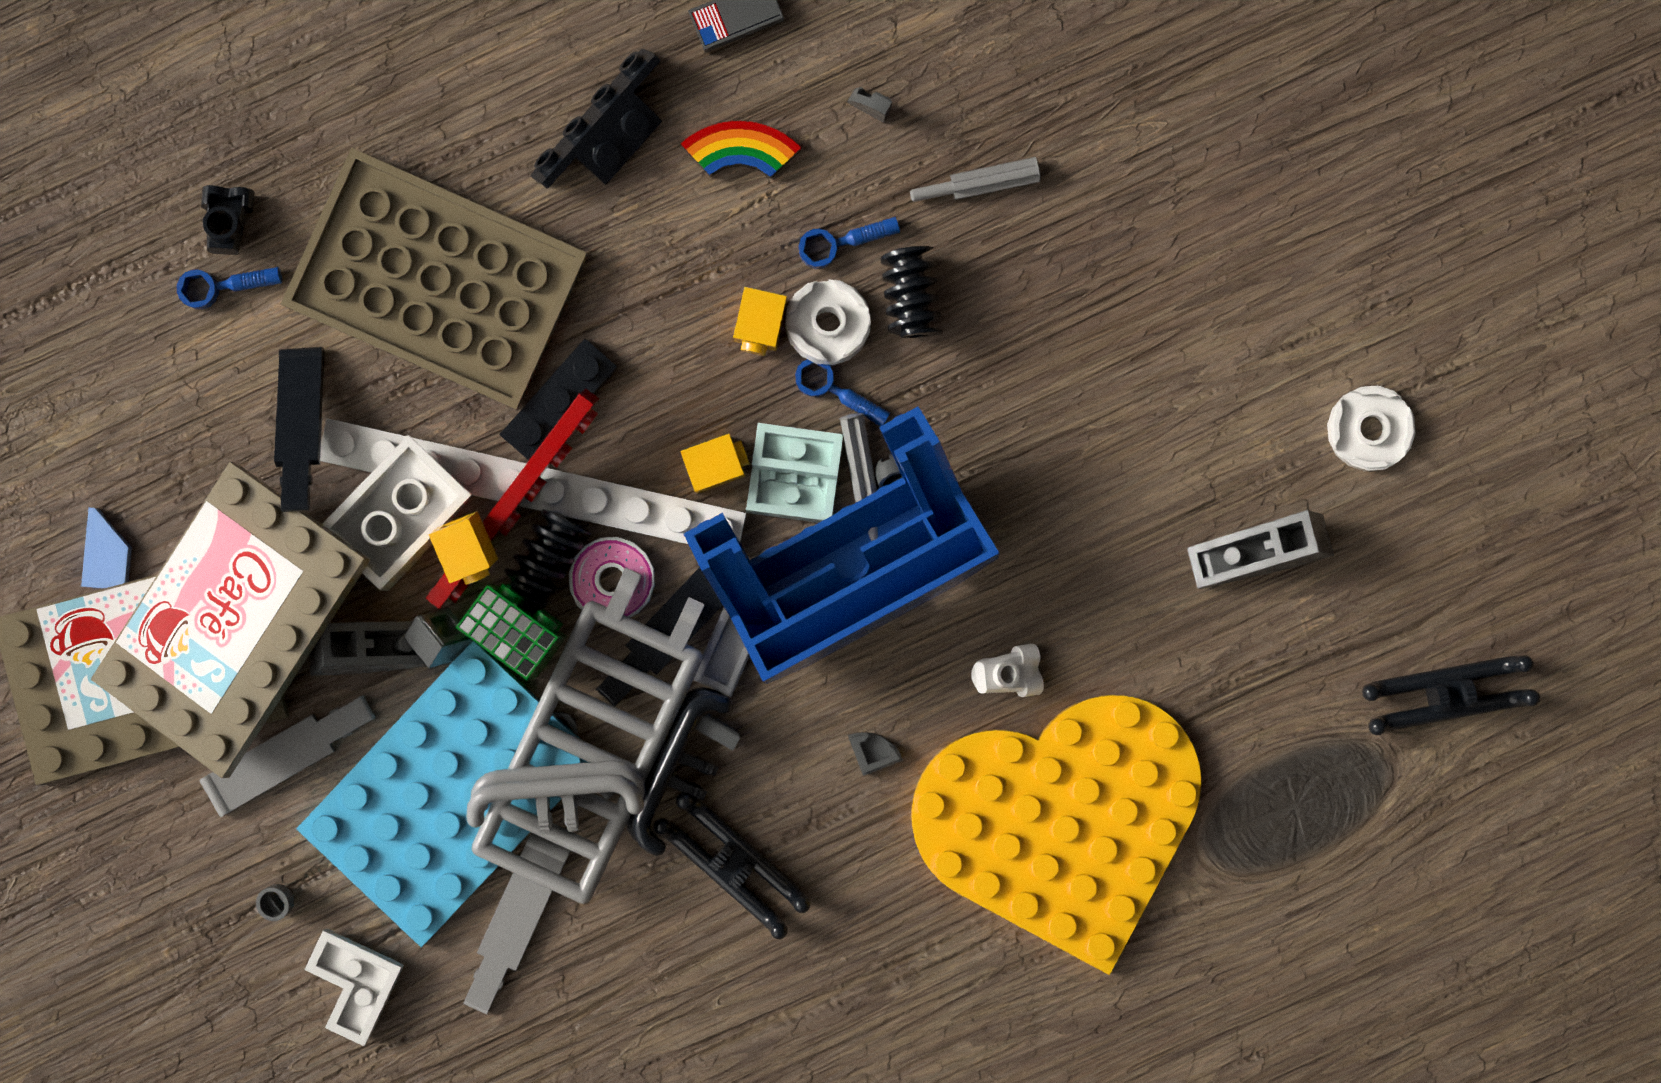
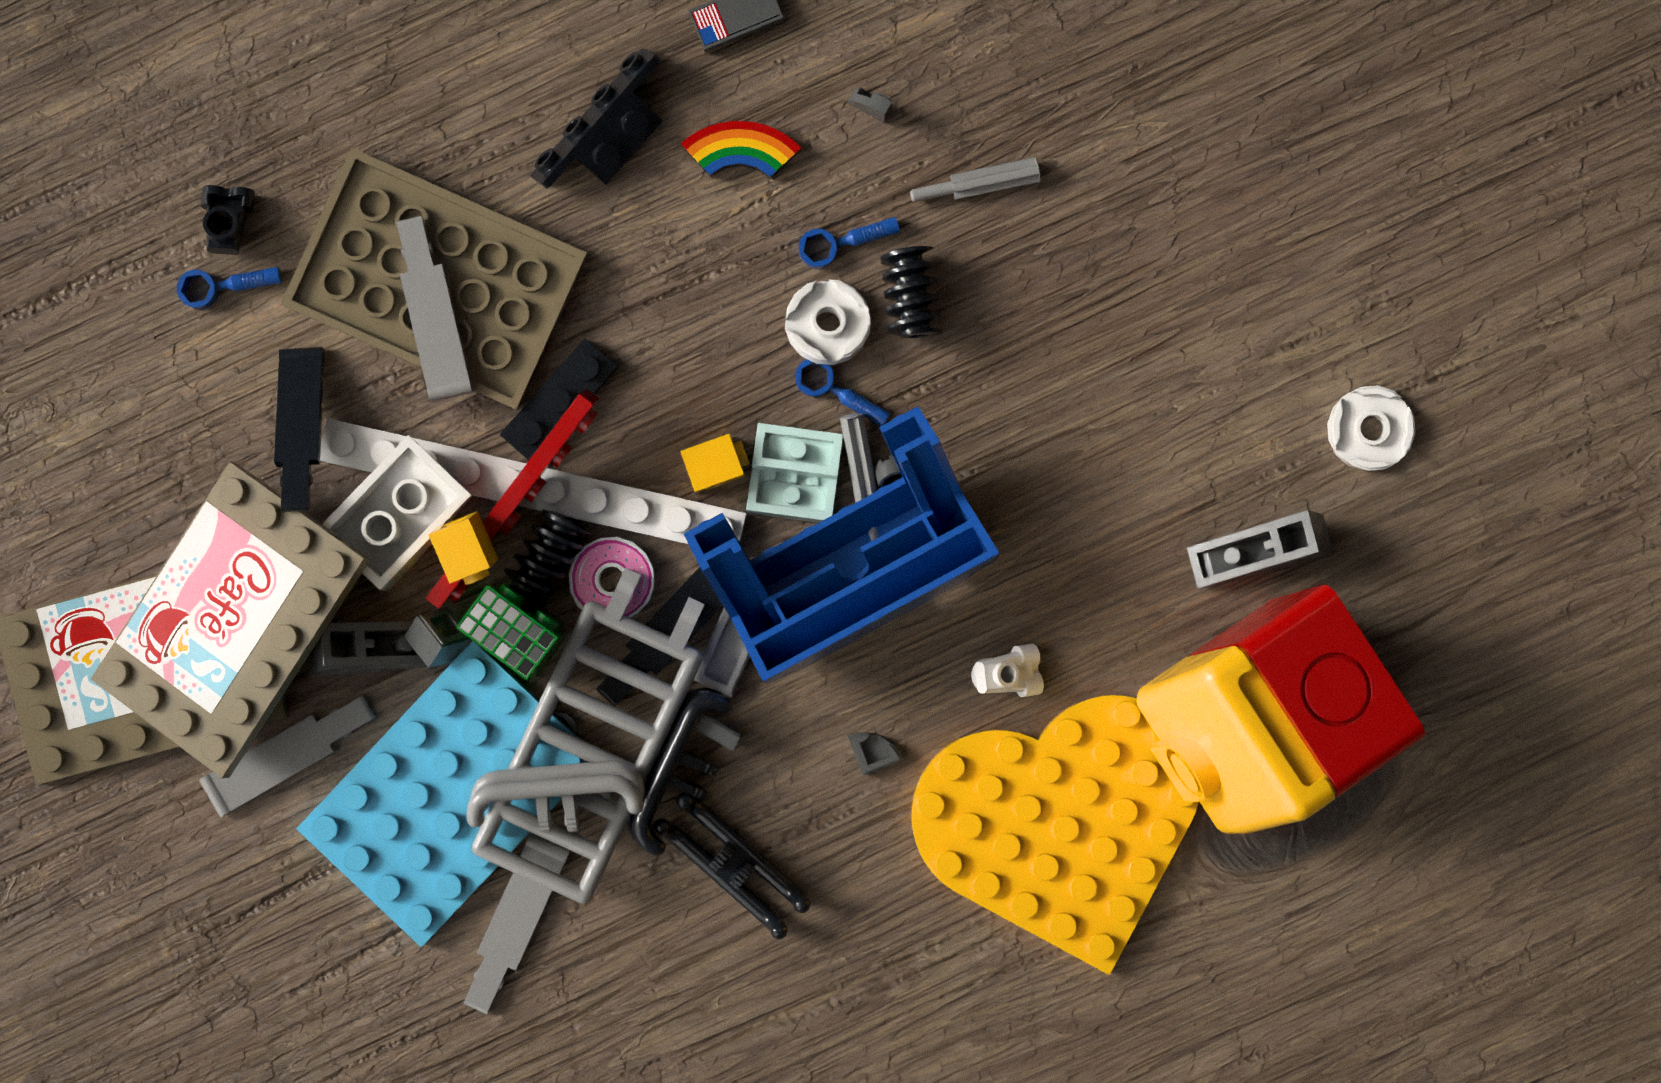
light blue tile [81,507,132,589] -> none
dark grey hinge [256,884,295,921] -> none
white plate [305,928,404,1046] -> none
yellow brick [733,287,788,356] -> none
black piece [1362,655,1540,735] -> none
none -> light grey piece [397,216,473,402]
none -> piece [1137,584,1426,834]

